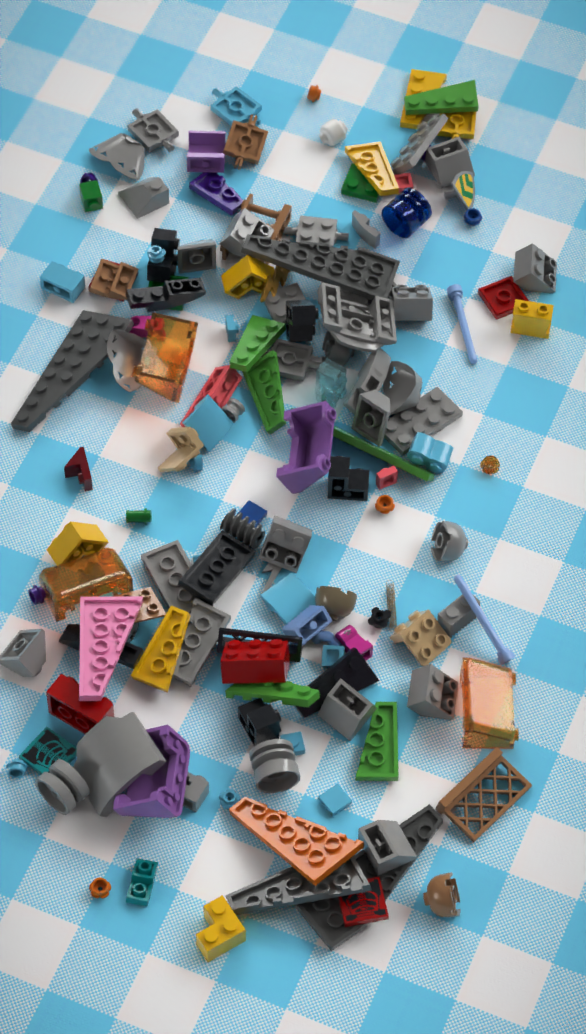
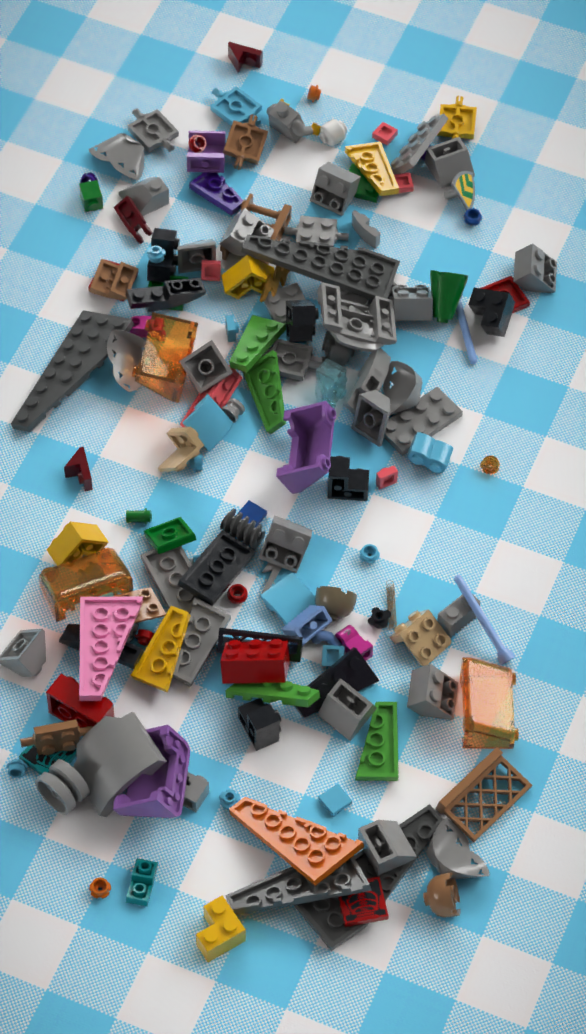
dark purple plate [28,585,46,605] -> none
medium azure brick [40,261,85,303] -> none
light grey wheel [249,739,300,793] -> none
medium azure plate [280,731,305,756] -> none
bright green tile [291,408,435,481] -> none
orange plate [375,495,395,514] -> none
clear blue wheel [381,188,432,238] -> none
yellow wing [400,69,447,130] -> none
bright green wing [404,80,479,115] -> none
light grey cylinder [431,521,468,561] -> none
yellow hips [510,299,554,339] -> none
none -> medium nougat plate [20,720,93,755]
none -> dark red hinge [114,195,153,244]
none -> red plate [135,629,154,646]
none -> green tile [144,517,196,554]
none -> light grey slope [179,340,233,394]
none -> red plate [188,135,207,153]
none -> coral plate [201,260,221,281]
none -> red plate [227,584,248,604]
none -> dark red slope [228,42,263,73]
none -> light grey torso [266,98,321,143]
none -> light grey slope [310,162,361,216]
none -> medium azure plate [360,544,380,564]
none -> coral plate [372,122,398,146]
none -> light grey piece [426,818,490,879]
none -> green cone [430,270,468,323]
none -> black brick [468,288,515,337]

